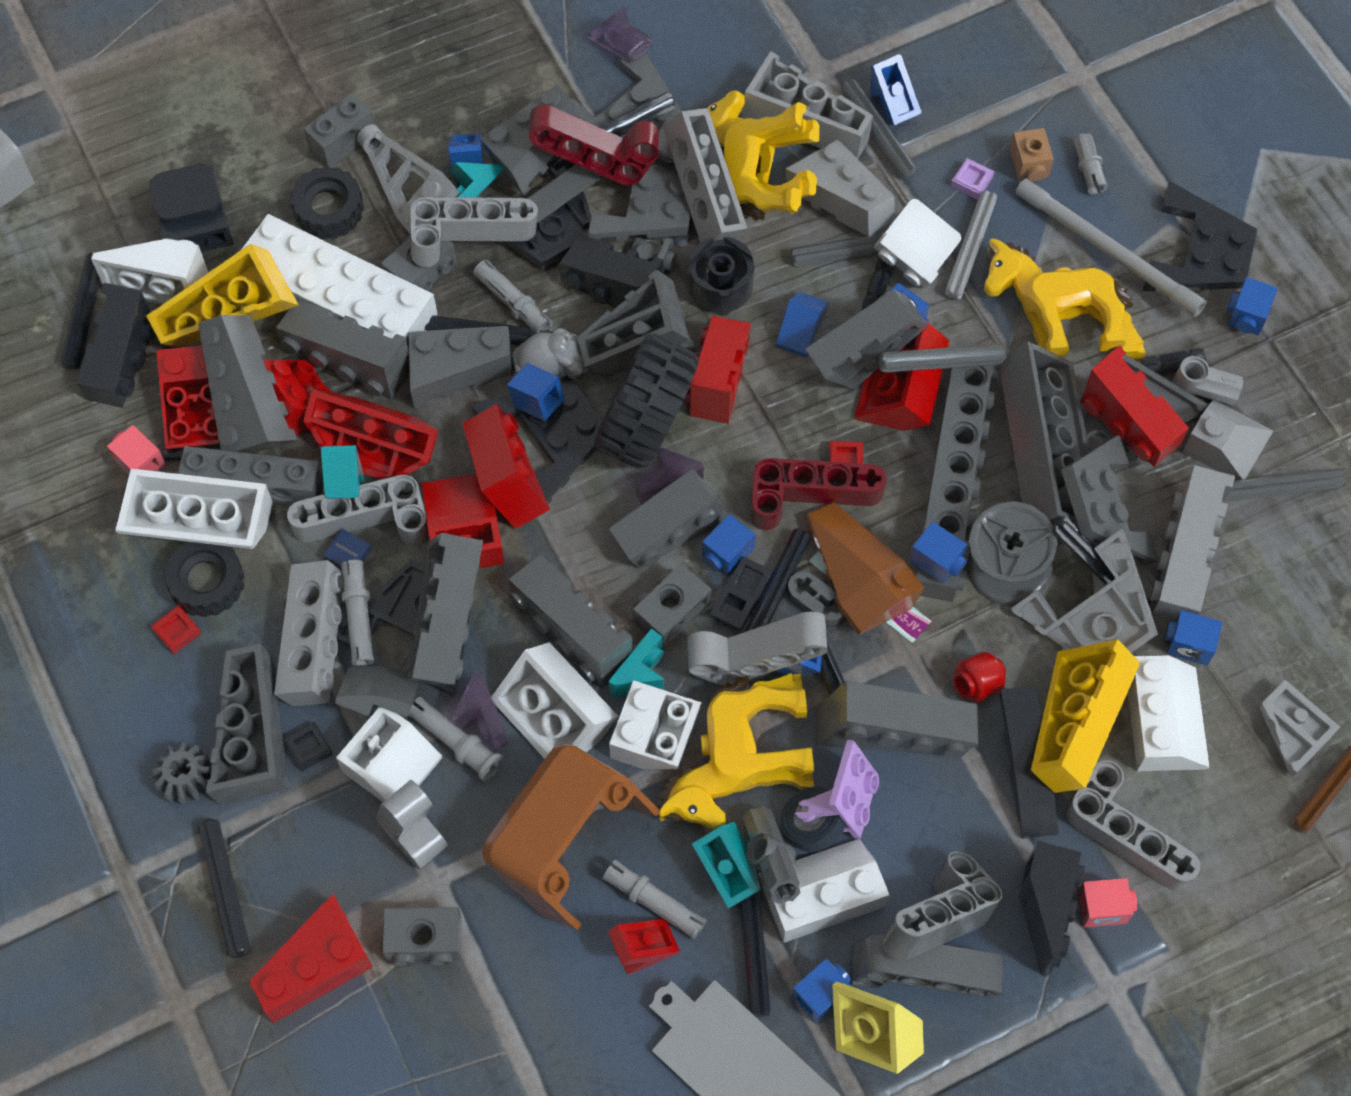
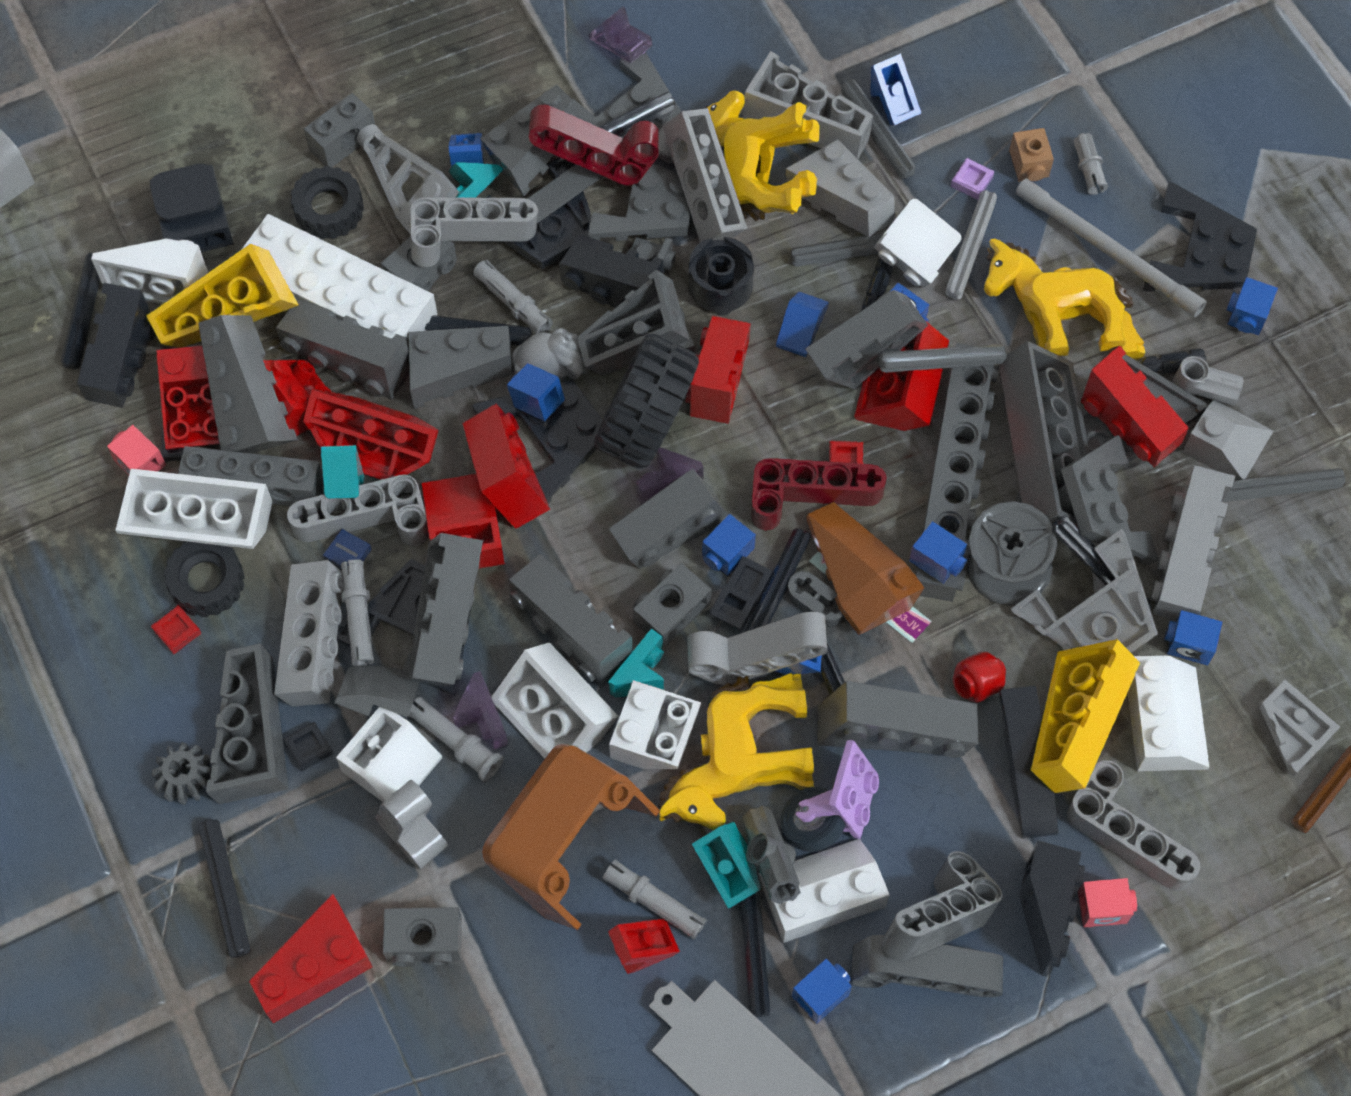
light yellow slope [832,982,924,1074] -> none

